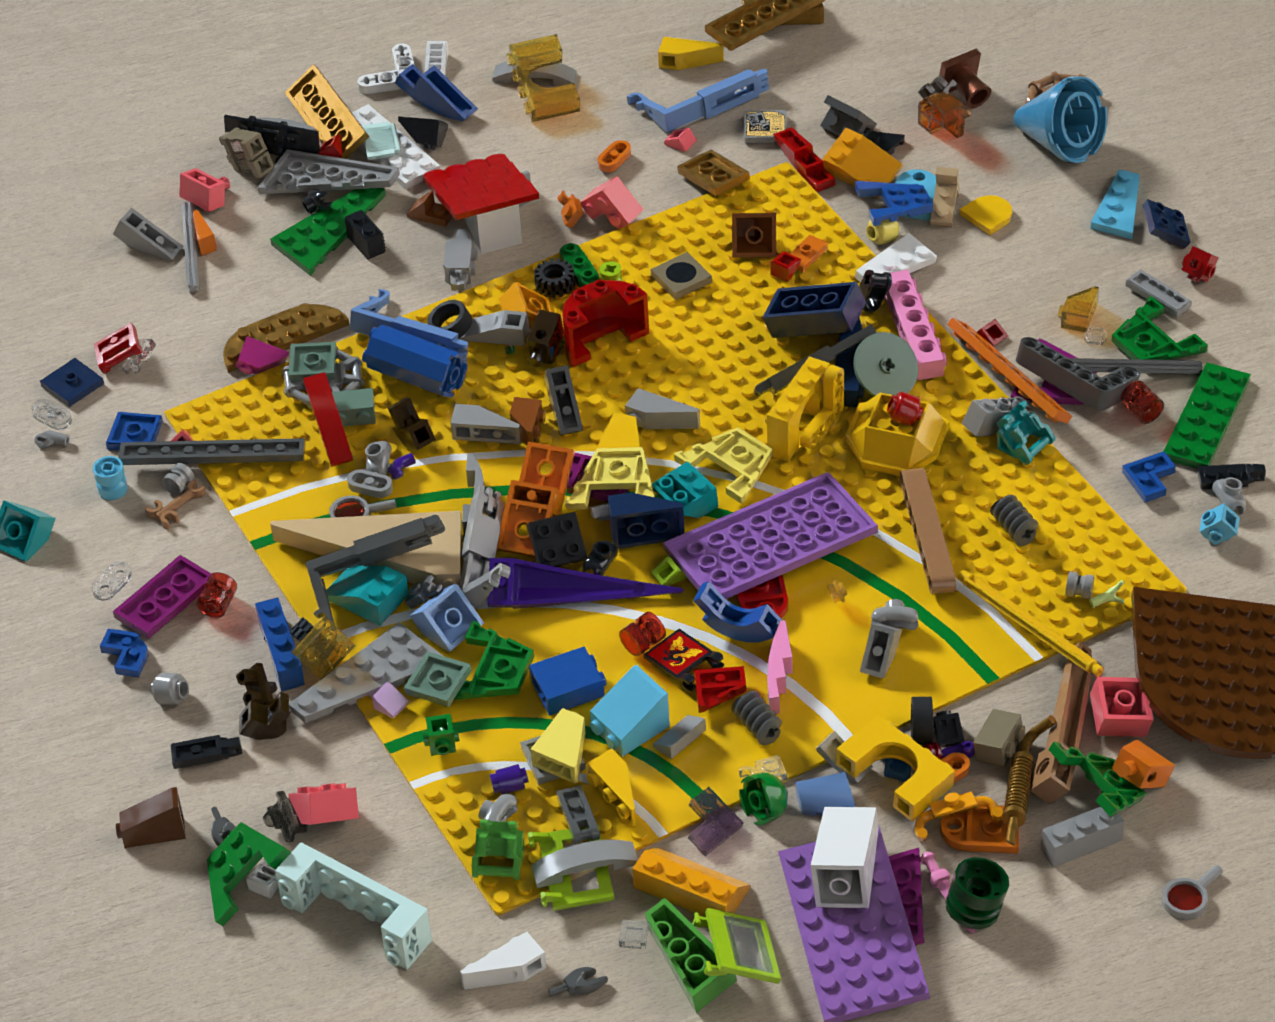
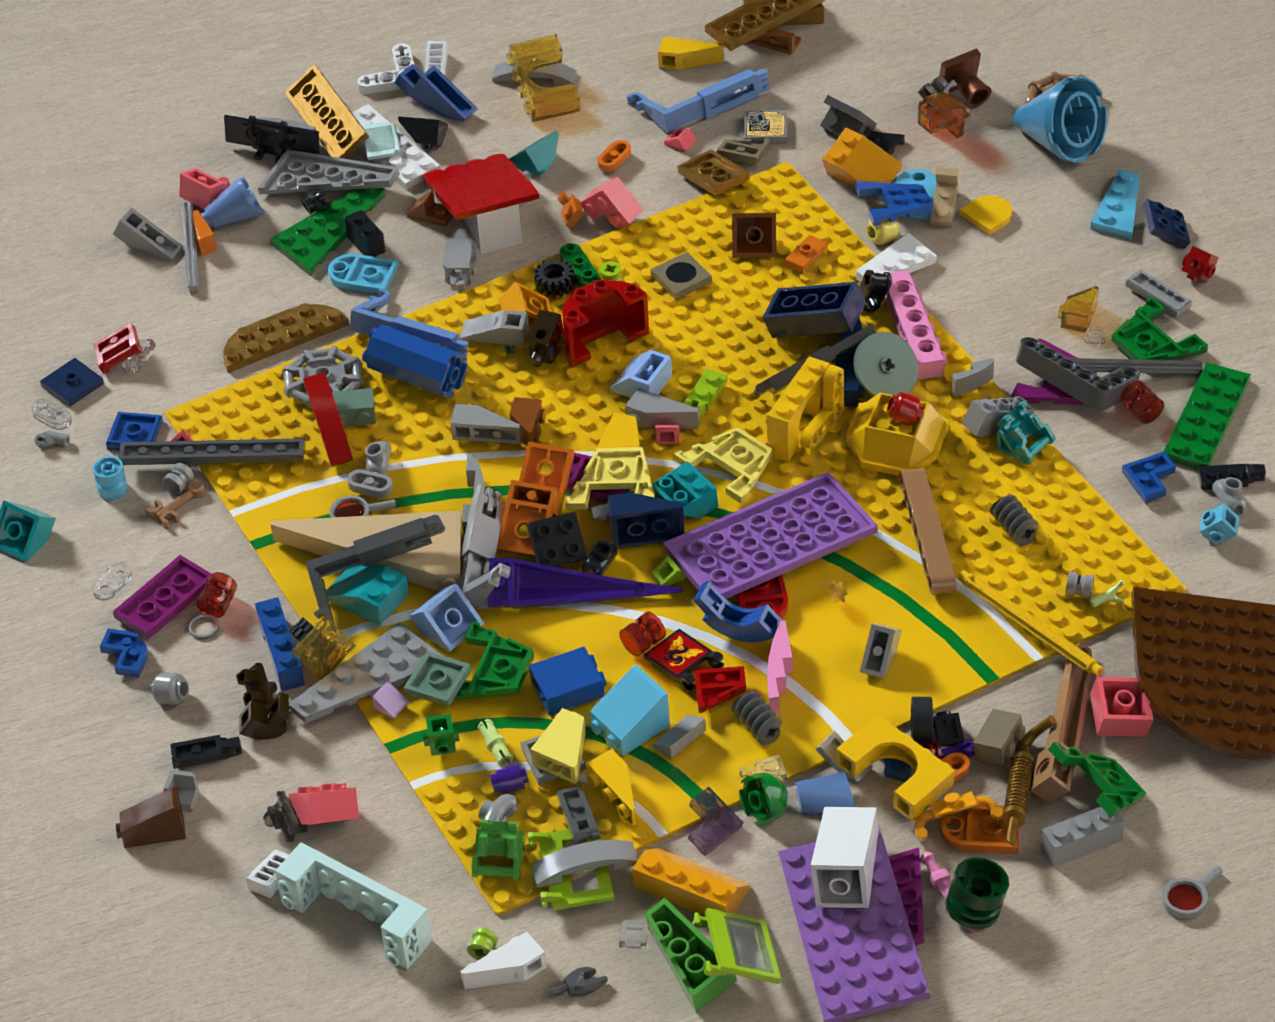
green wing [207,822,291,926] -> none
dark grey hand [211,807,236,846] -> none
dark tan hips [219,128,275,179] -> none
dark pink slope [235,336,289,375] -> none
sand green tile [289,342,337,382] -> none
red slope [318,135,343,158] -> none
dark brown brick [388,397,436,450] -> none
dark purple arm [388,453,416,480] -> none
dark grey plate [404,576,443,609] -> none
black tyre [427,300,472,339] -> none
dark grey slope [544,365,583,435] -> none
red slope [770,251,802,282] -> none
red slope [773,127,836,192] -> none
light grey piece [871,599,919,630] -> none
orange plate [947,318,1072,424] -> none
red slope [977,319,1009,347] -> none
orange torso [1112,739,1176,788] -> none
none -> light grey panel [163,770,199,812]
none -> light grey piece [189,614,219,639]
none -> medium blue cone [201,176,264,228]
none -> medium azure tile [328,254,399,295]
none -> lime wheel [467,928,498,960]
none -> yellowish green pin [478,719,513,767]
none -> teal slope [509,130,559,176]
none -> light blue slope [610,350,672,398]
none -> coral slope [655,425,680,444]
none -> lime hinge [683,369,727,419]
none -> dark tan wing [717,138,771,165]
none -> dark orange panel [747,28,801,55]
none -> light grey slope [952,358,994,397]

